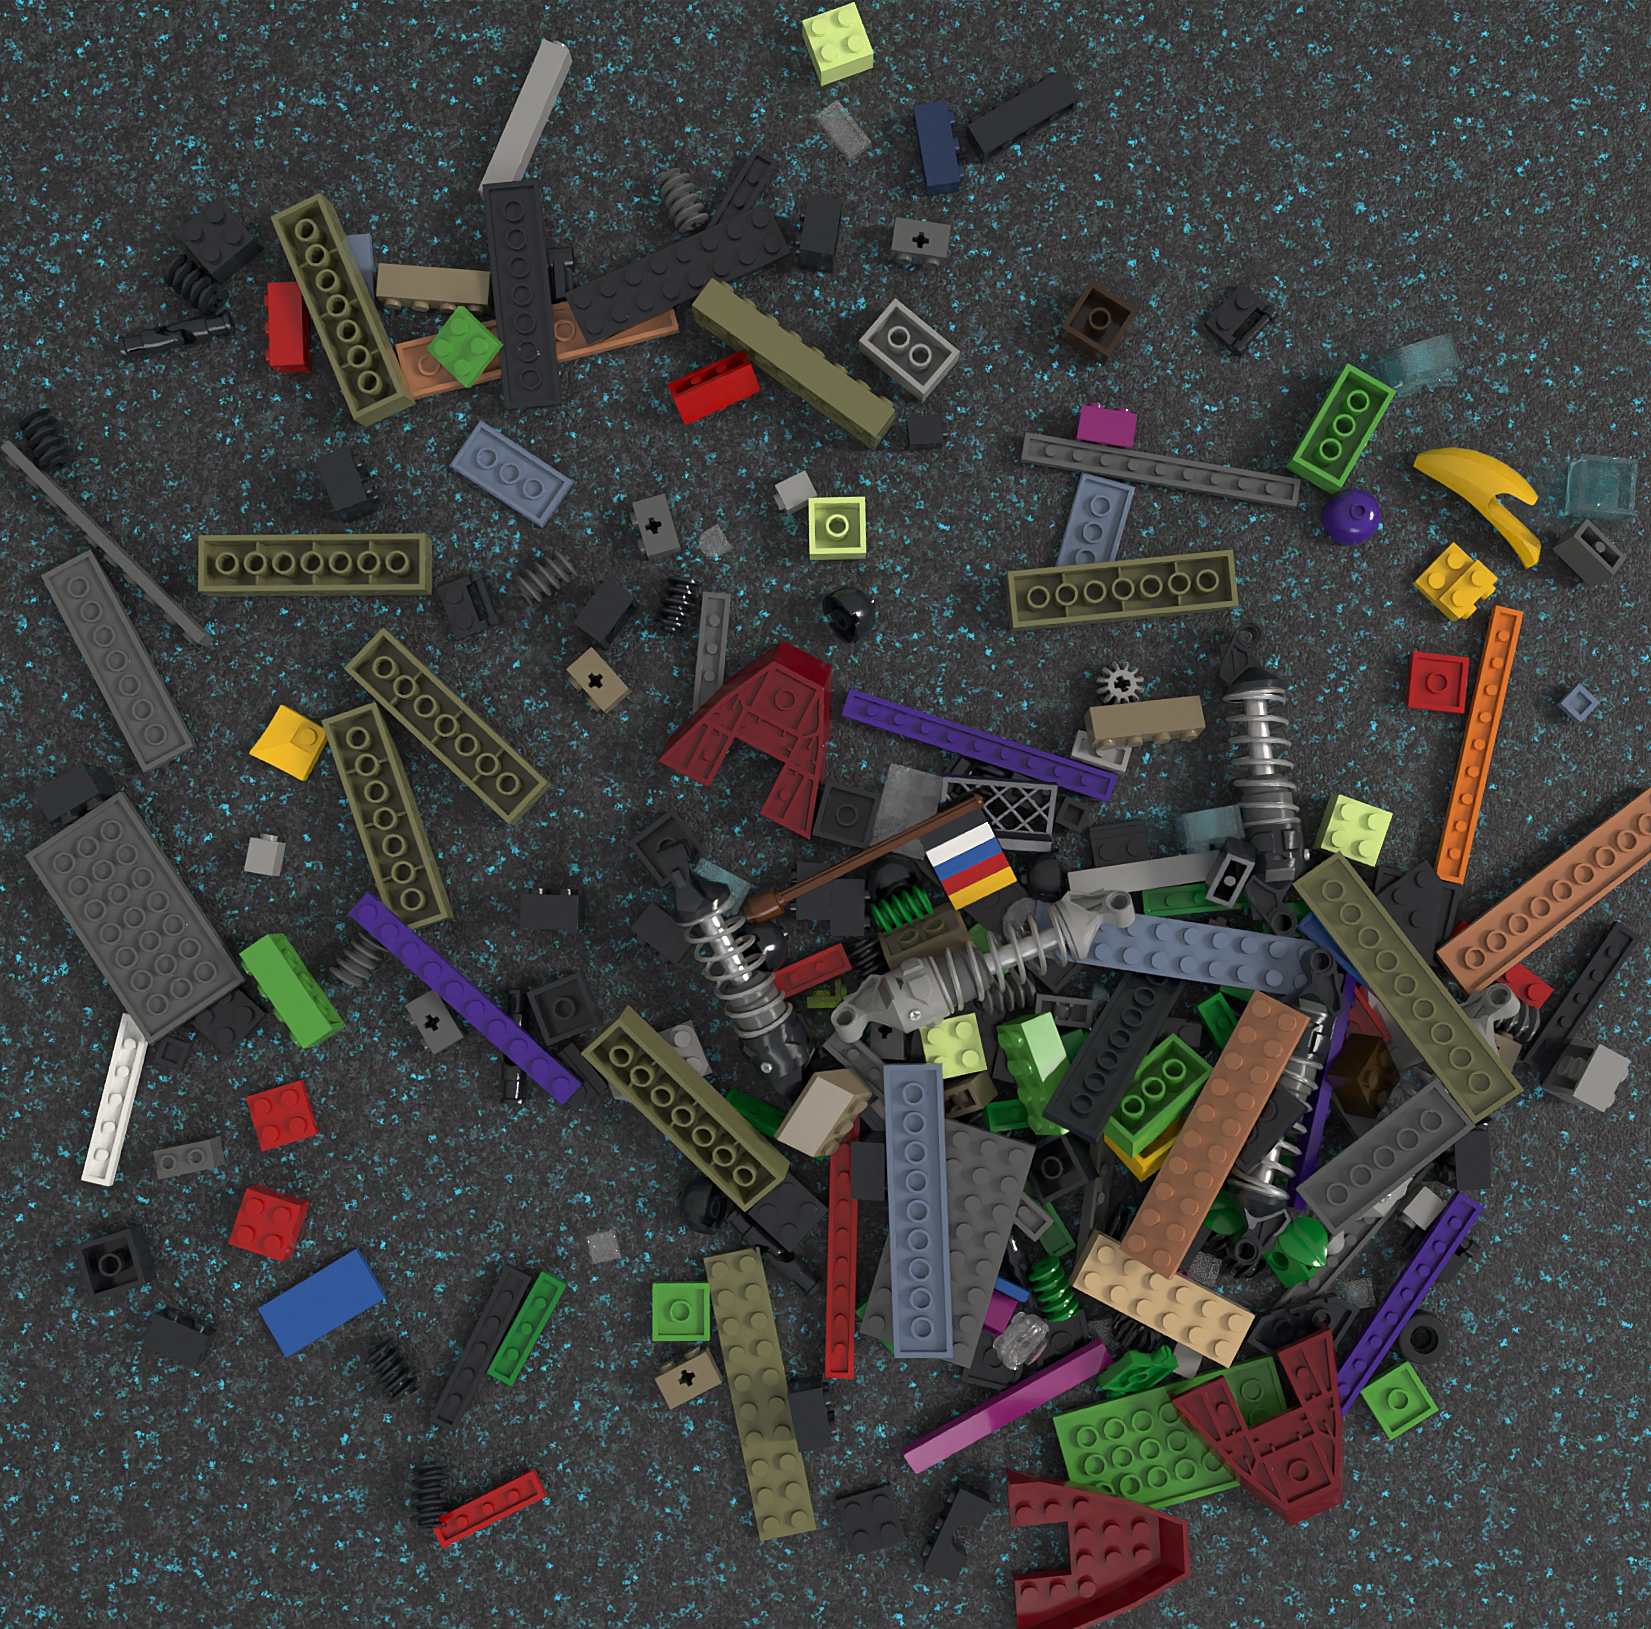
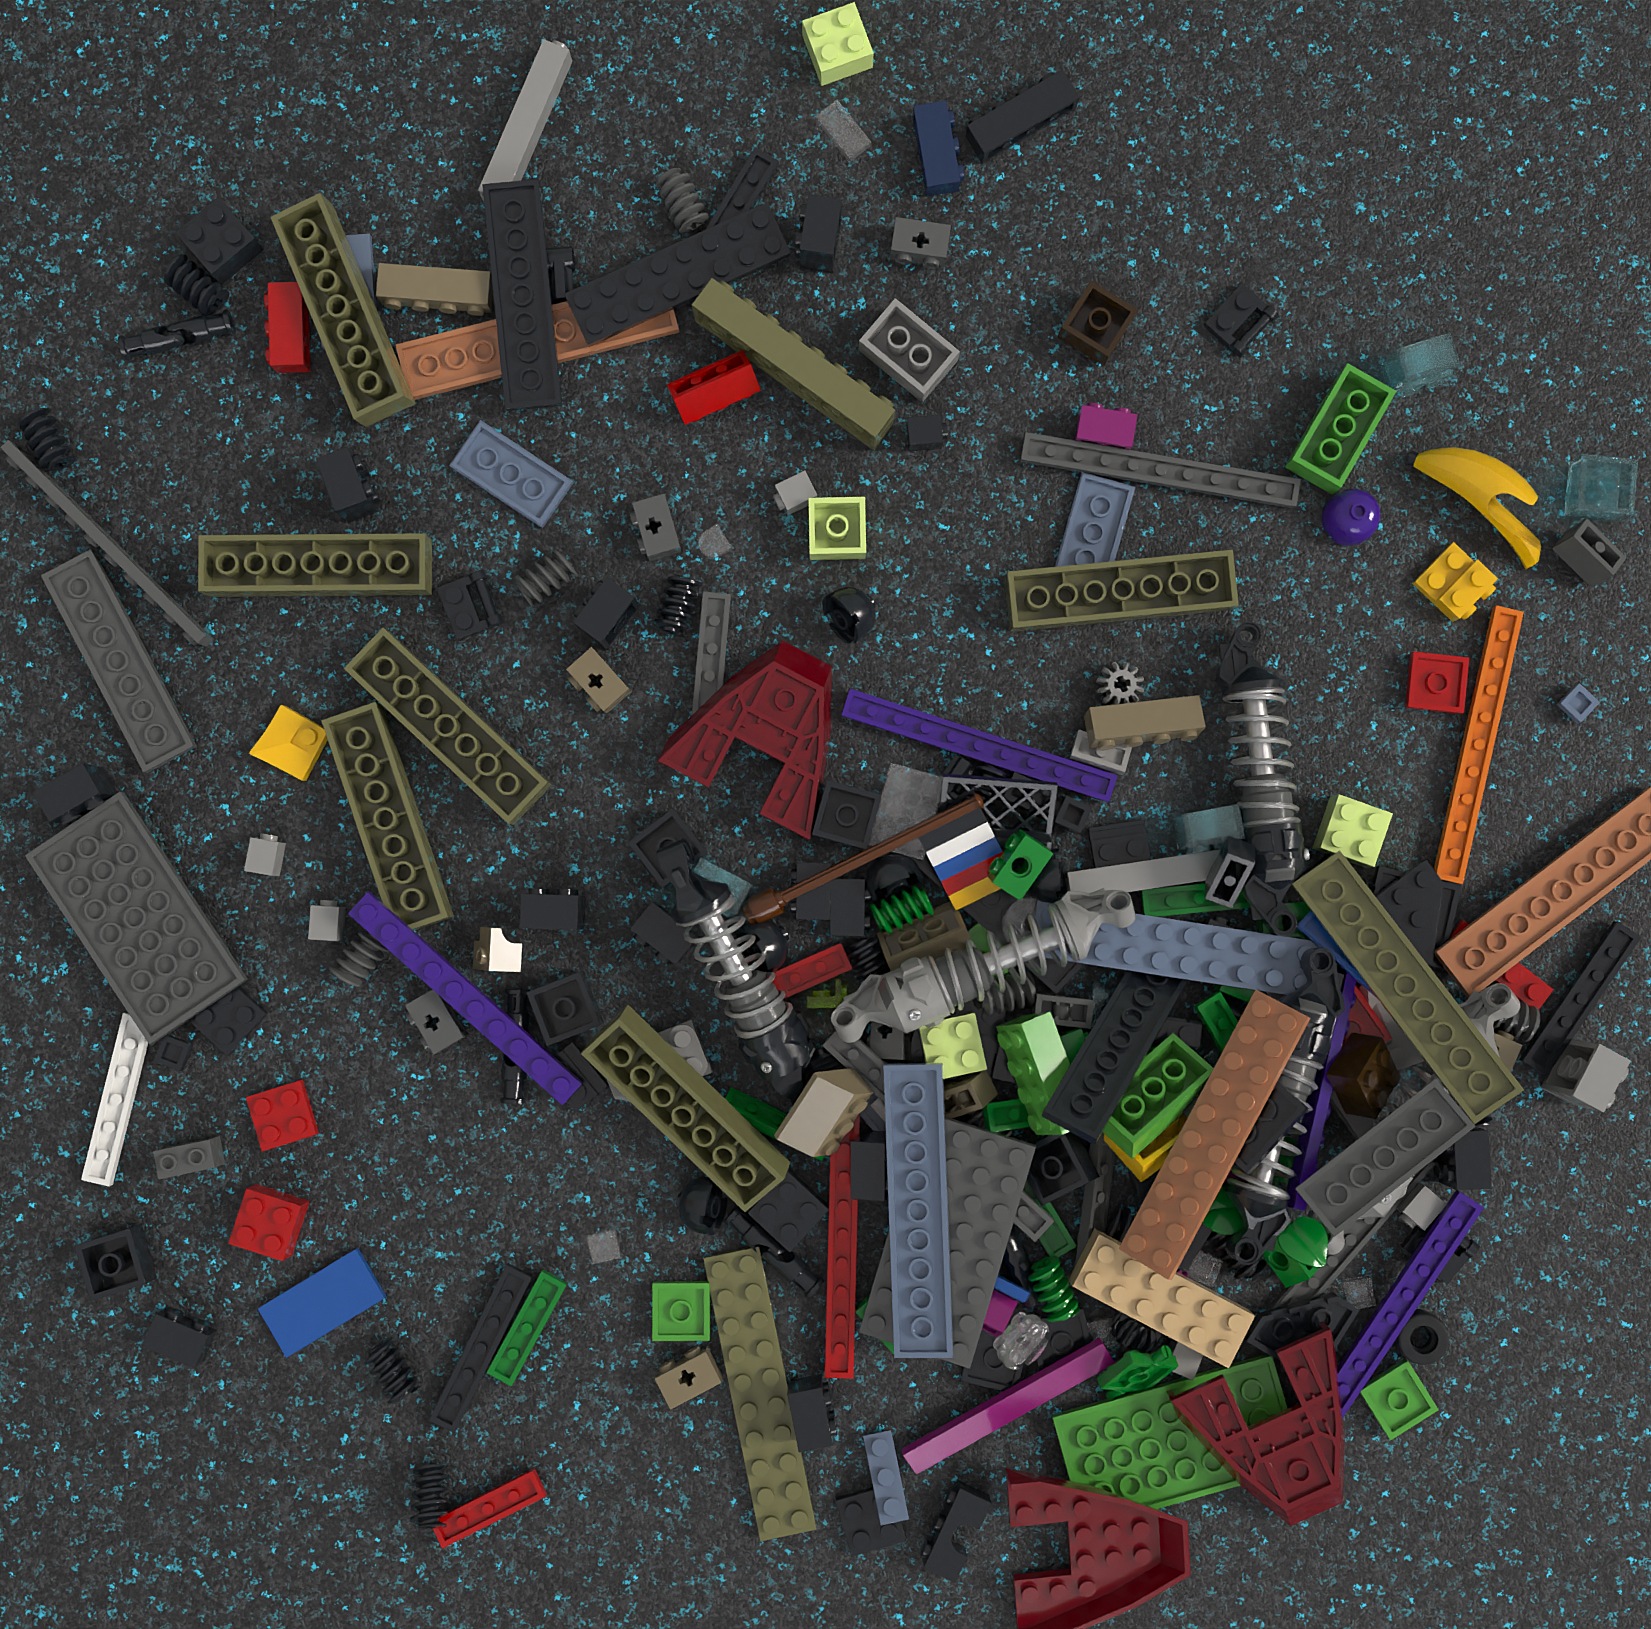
bright green brick [239,933,346,1049] -> none
bright green plate [426,306,503,388] -> none
none -> light grey brick [308,900,346,941]
none -> brick [472,927,522,972]
none -> sand blue plate [863,1430,909,1525]
none -> green brick [987,829,1053,901]

